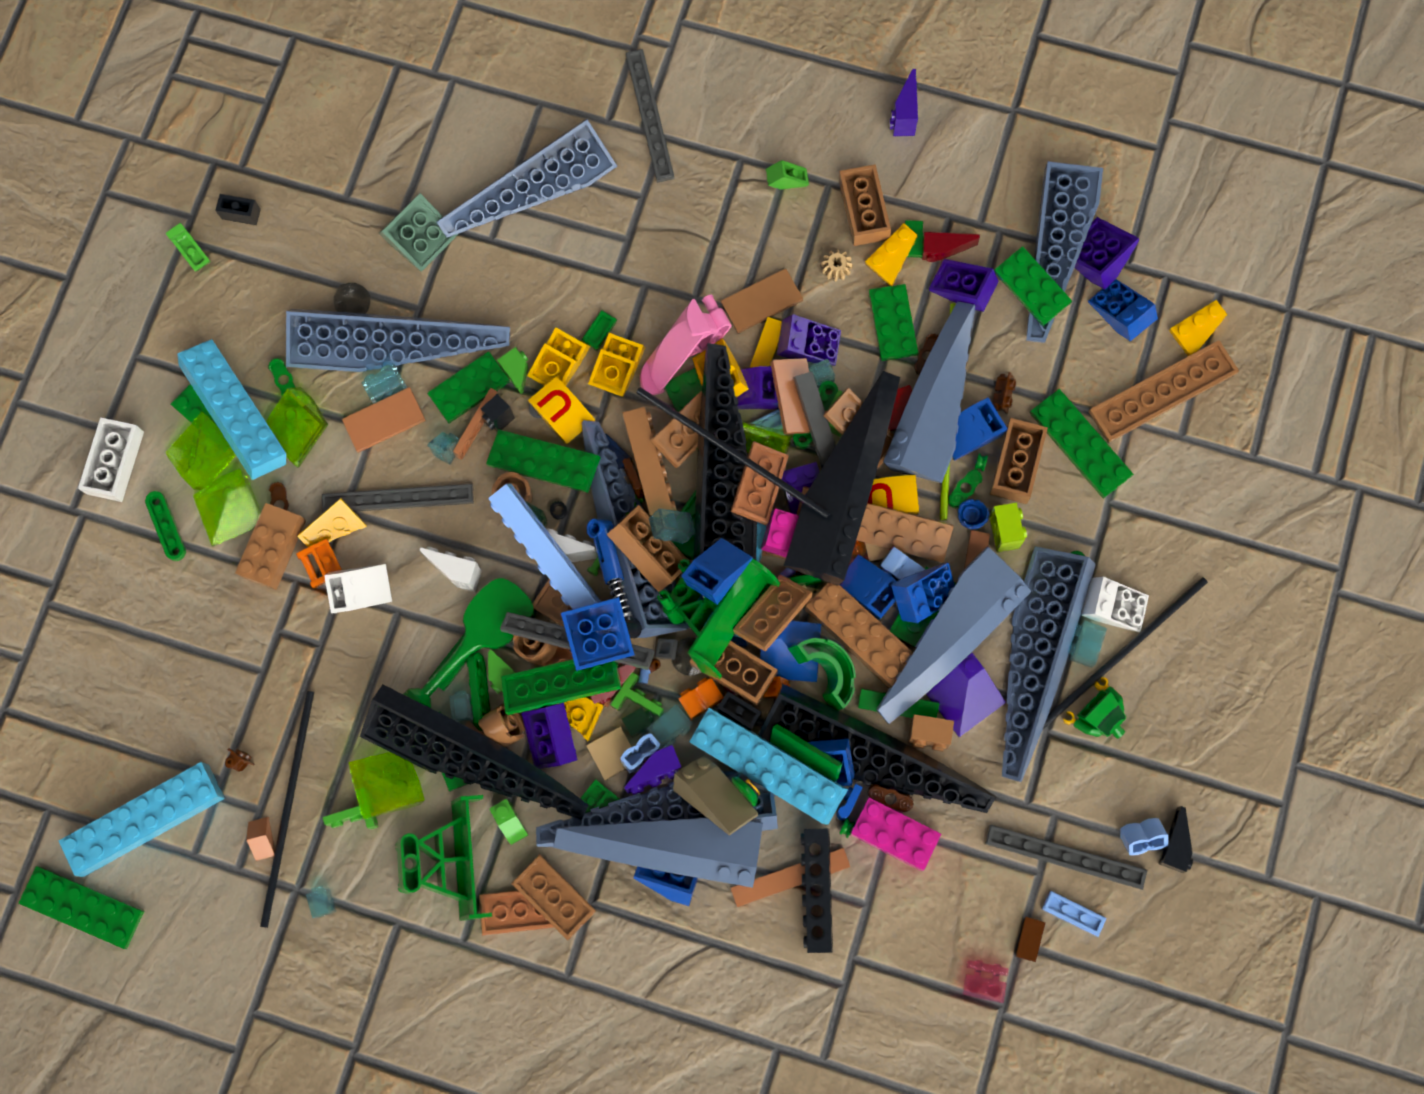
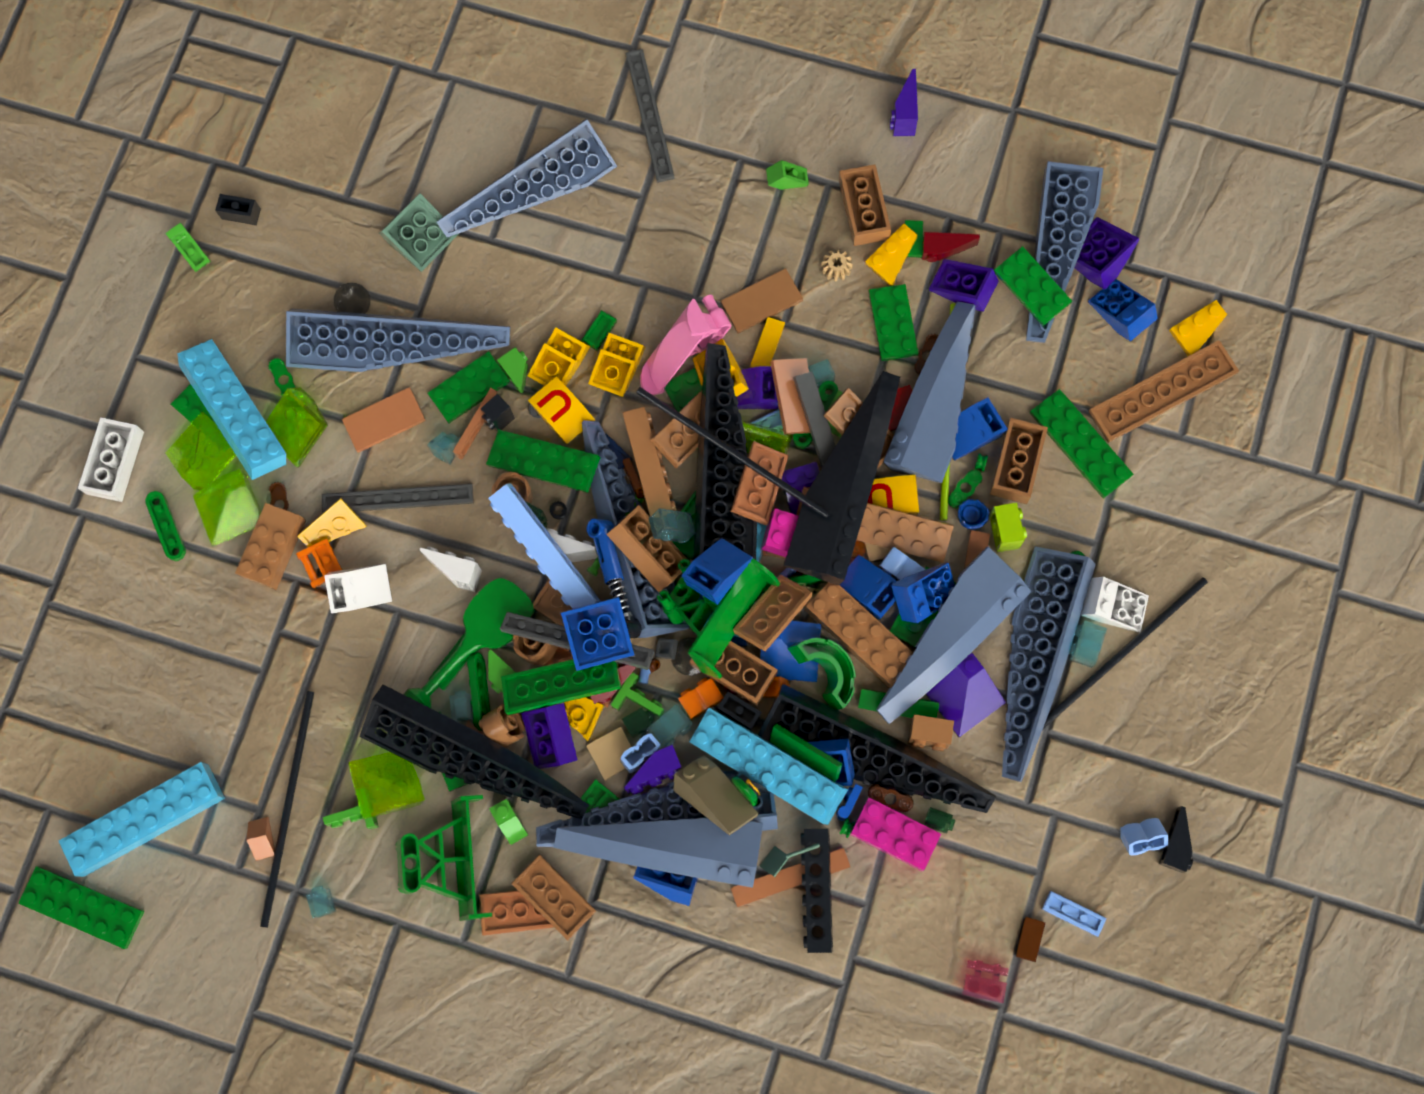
reddish brown hinge [225,748,255,772] -> none
clear light blue brick [361,364,407,404] -> none
dark purple slope [777,314,841,366] -> none
dark grey tile [985,825,1147,890] -> none
reddish brown hinge [992,372,1016,414] -> none
green torso [1062,677,1126,739] -> none
none -> sand green piece [760,844,820,877]
none -> clear green brick [924,807,955,834]

